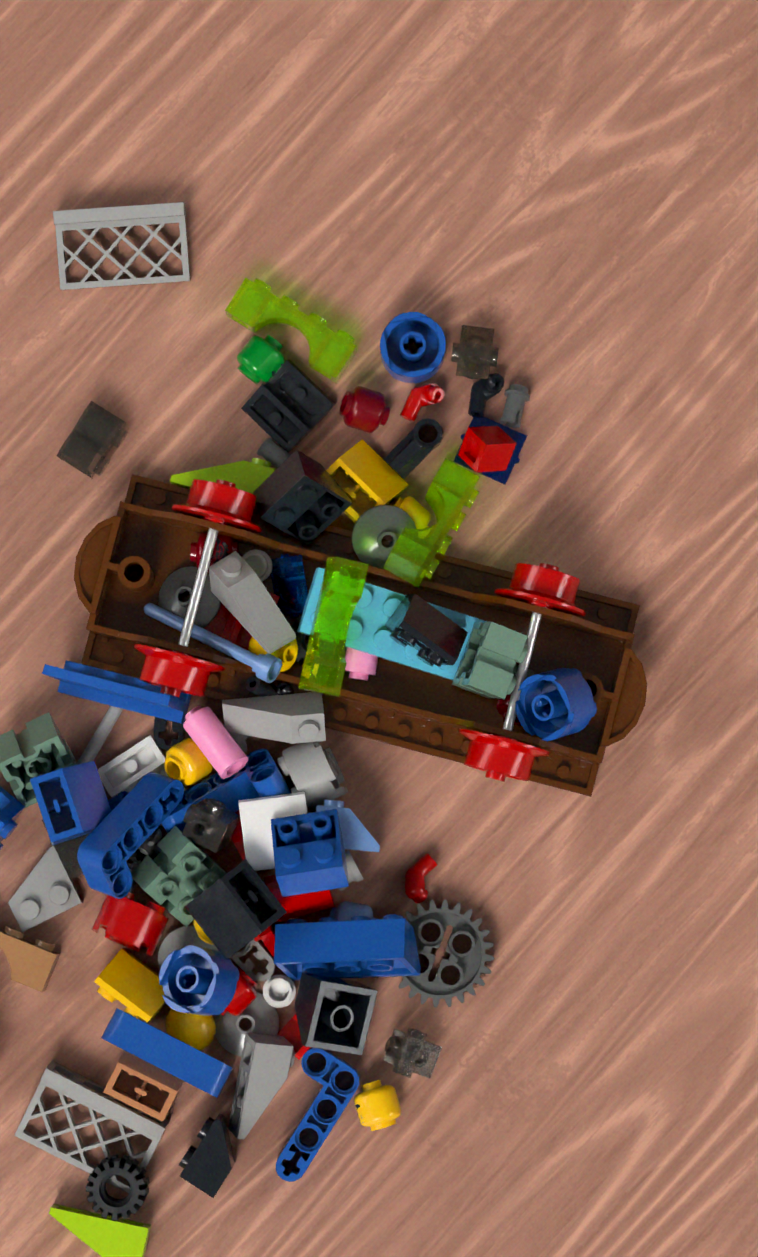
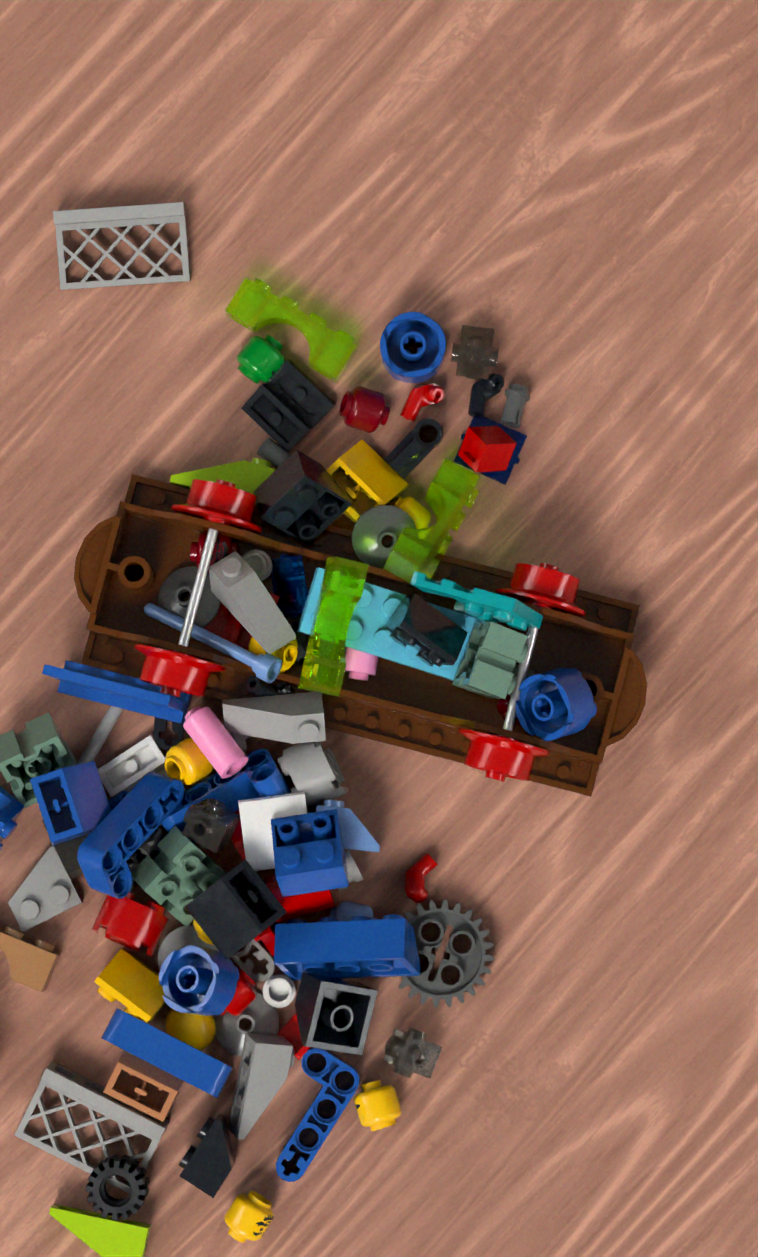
clear smoke brick [57,401,128,479] -> none
none -> yellow head [224,1190,274,1243]
none -> teal wing [410,571,543,631]

